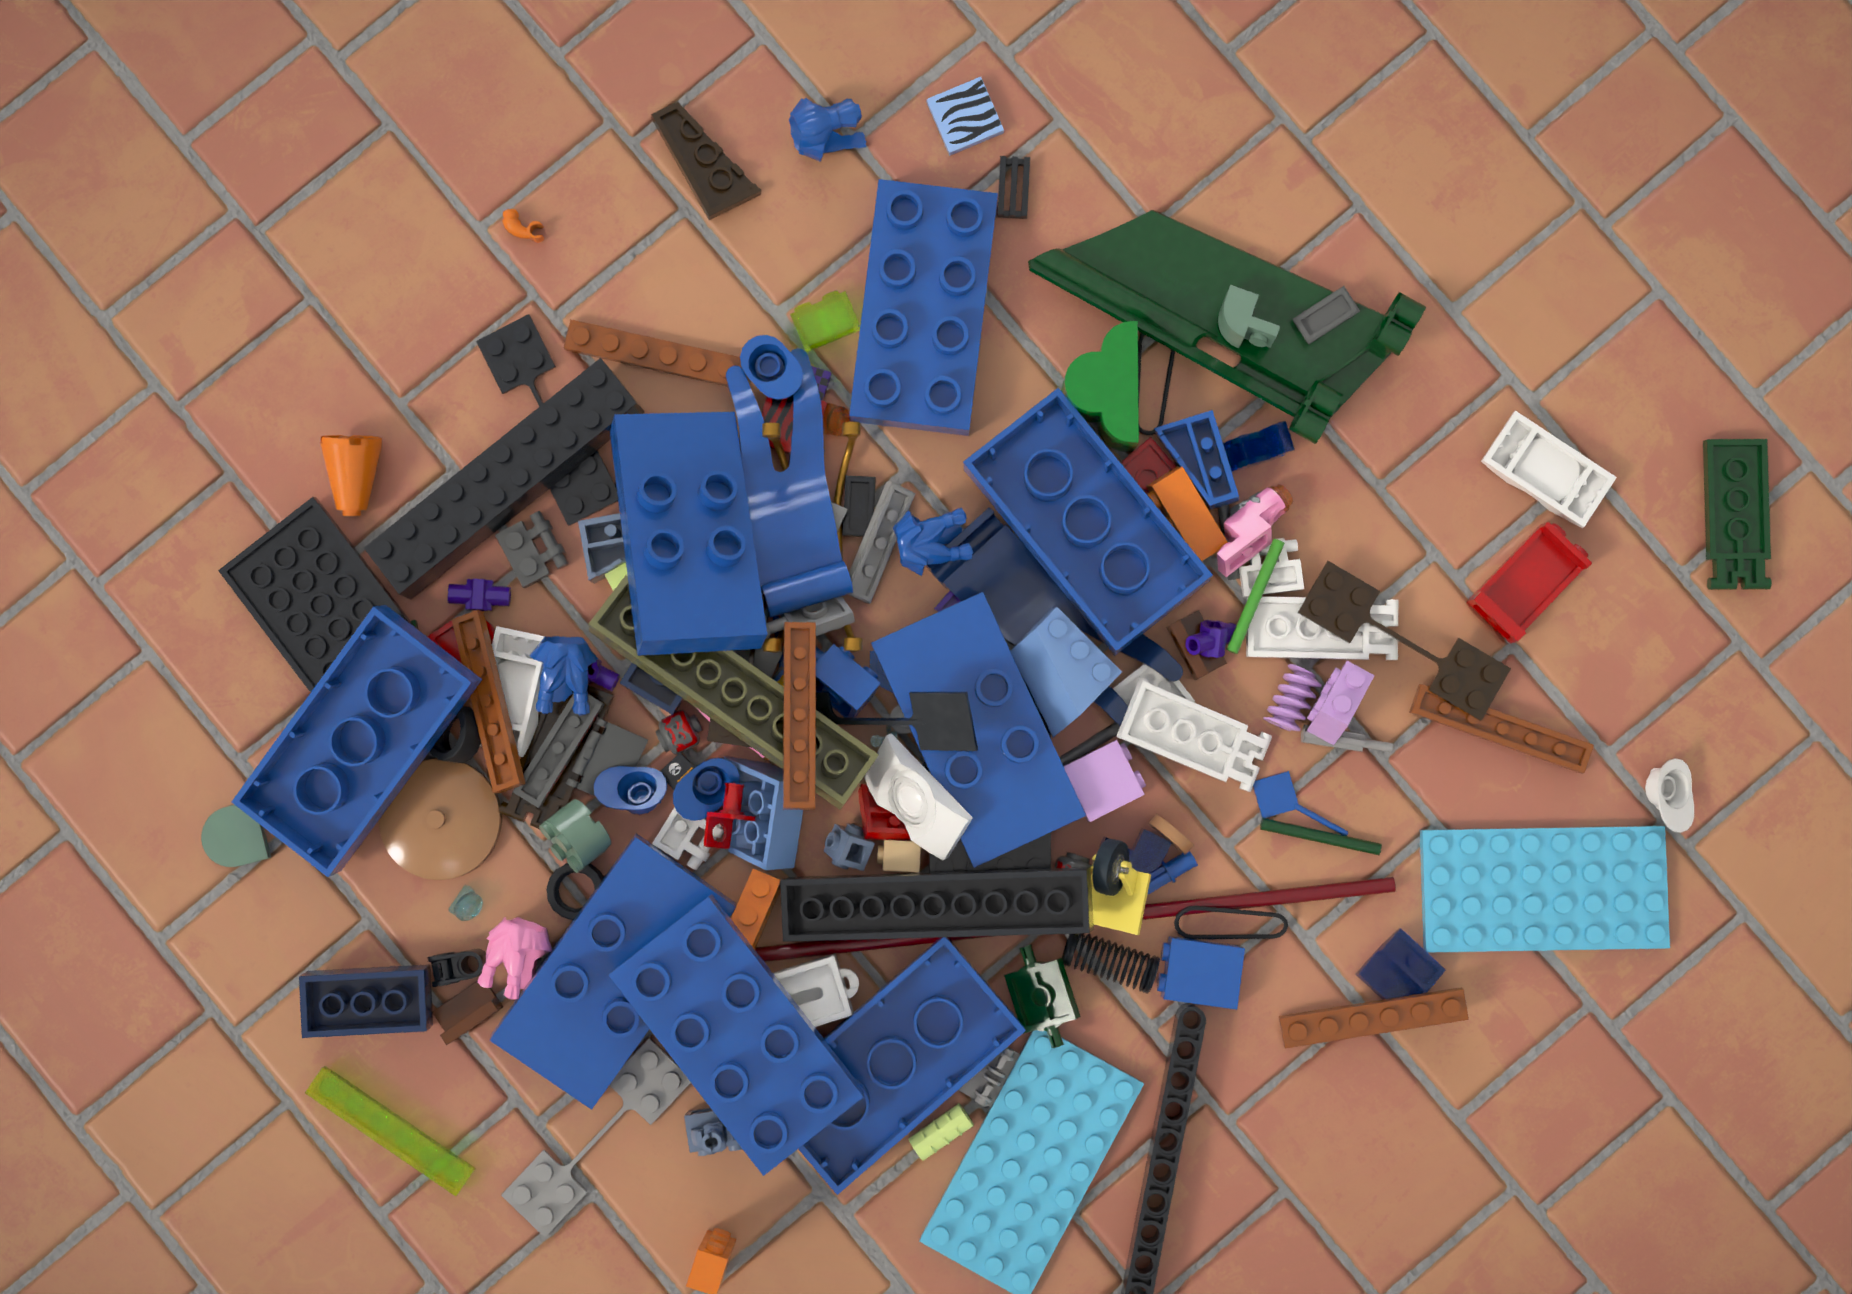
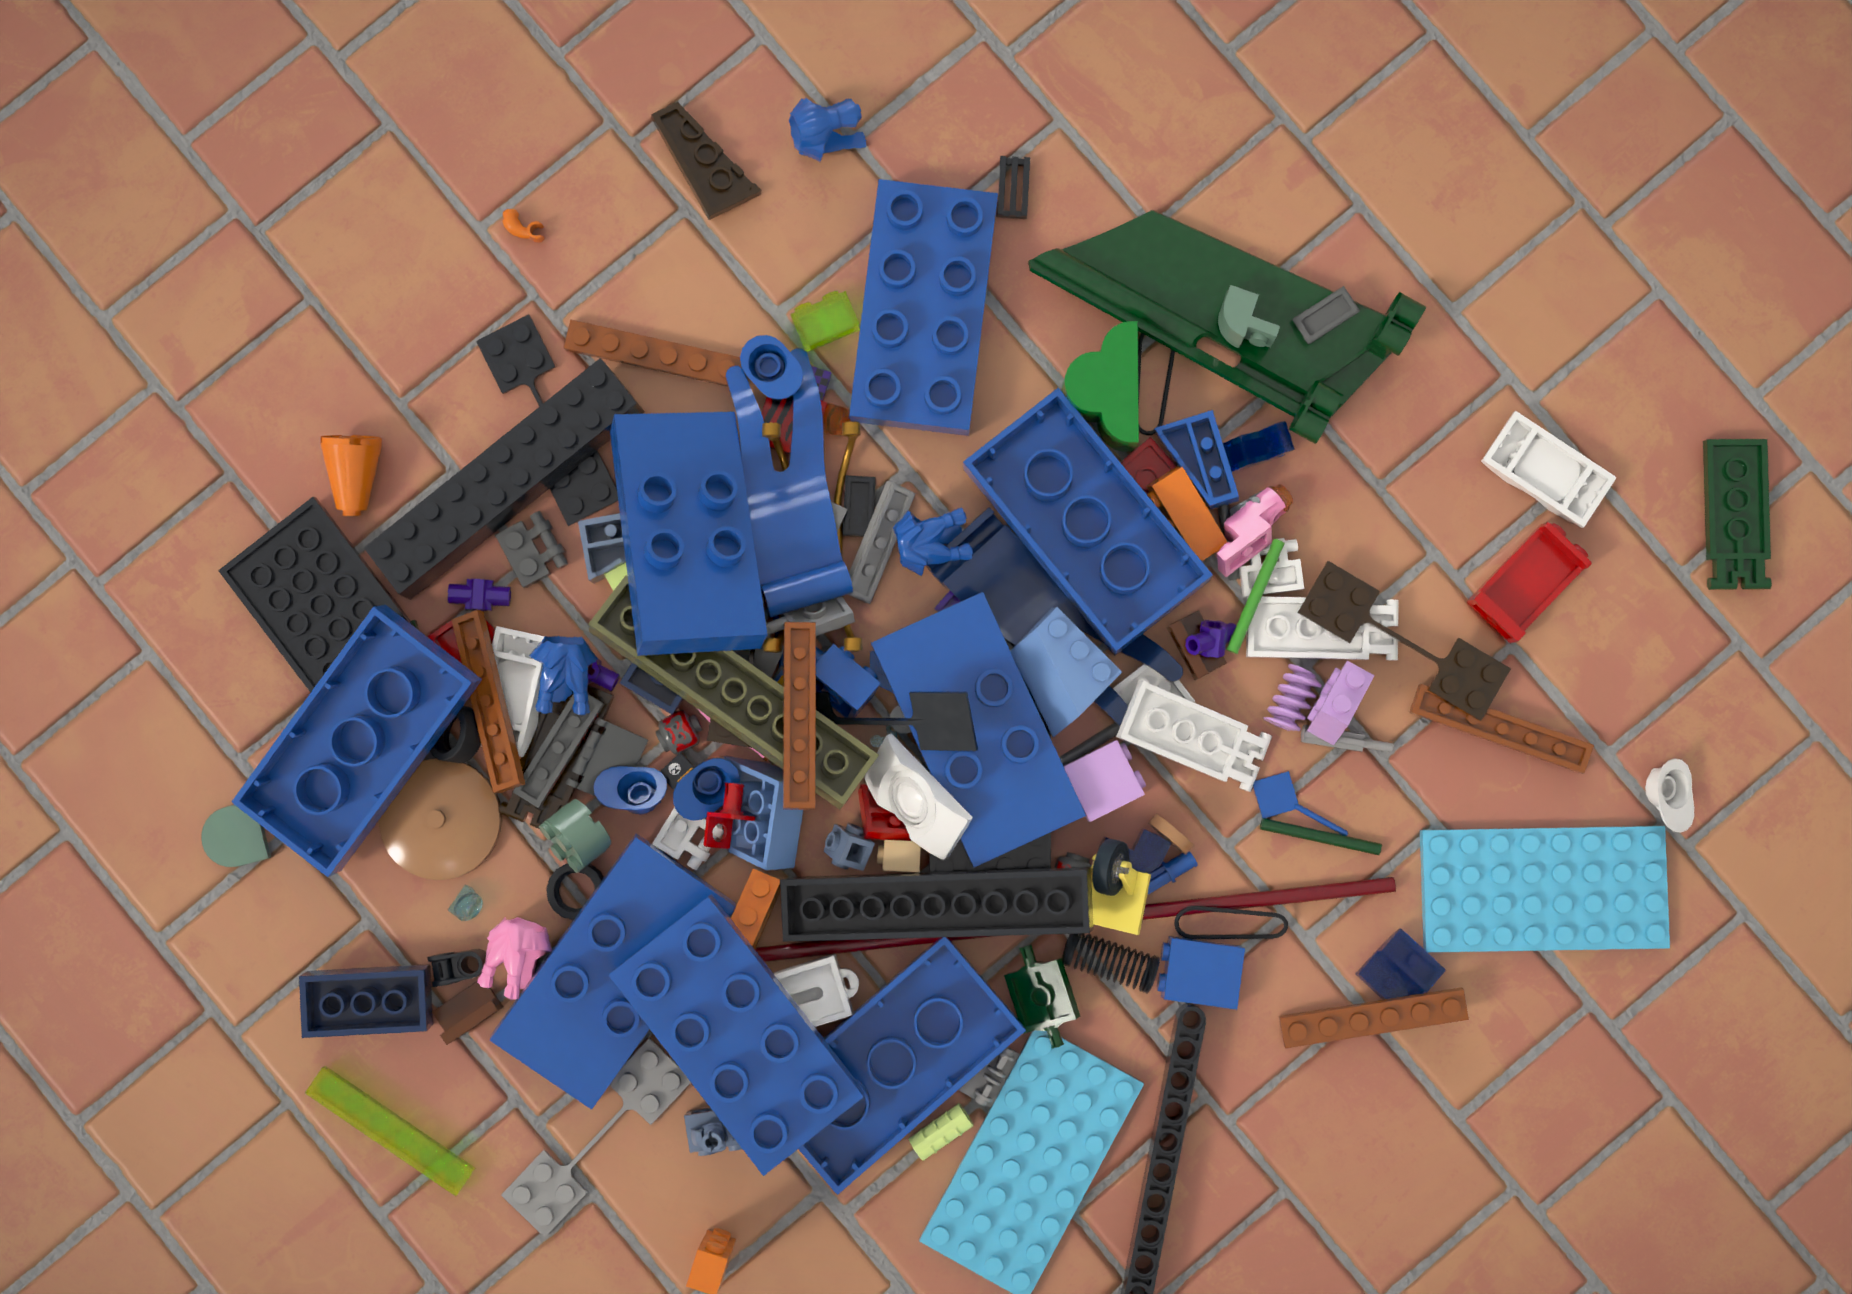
light blue tile [926,77,1004,156] -> none

